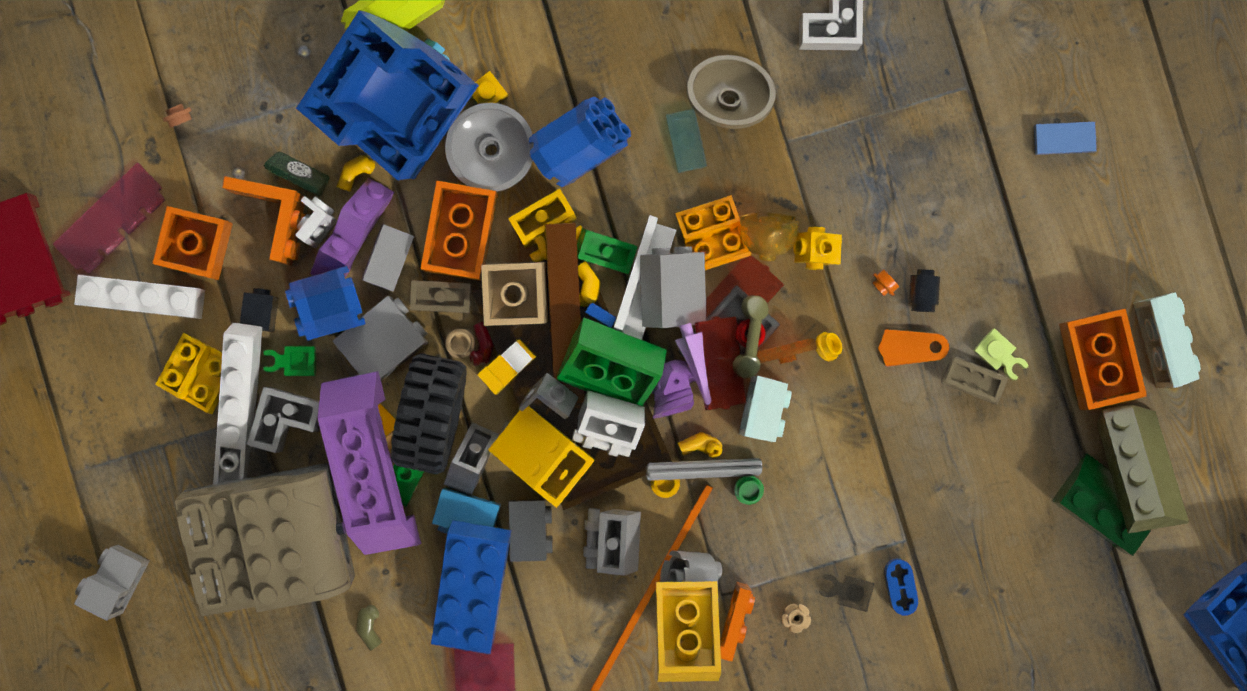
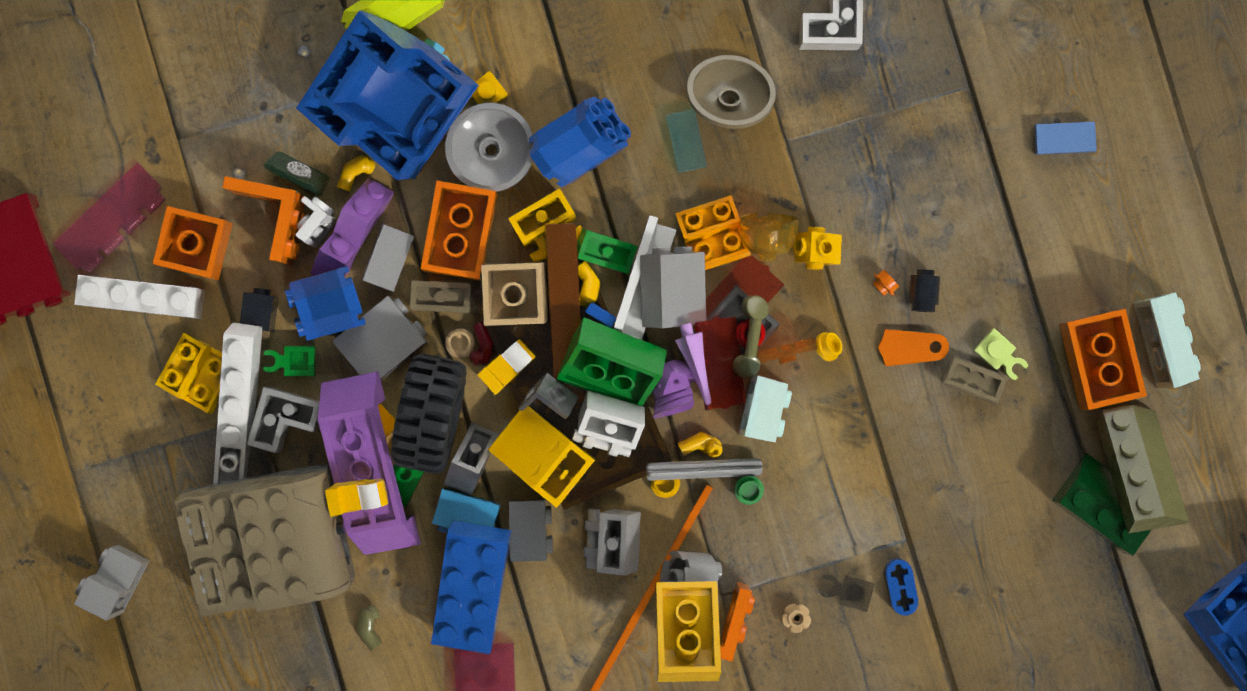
nougat plate [162,104,192,128] -> none
none -> yellow leg [325,478,389,517]

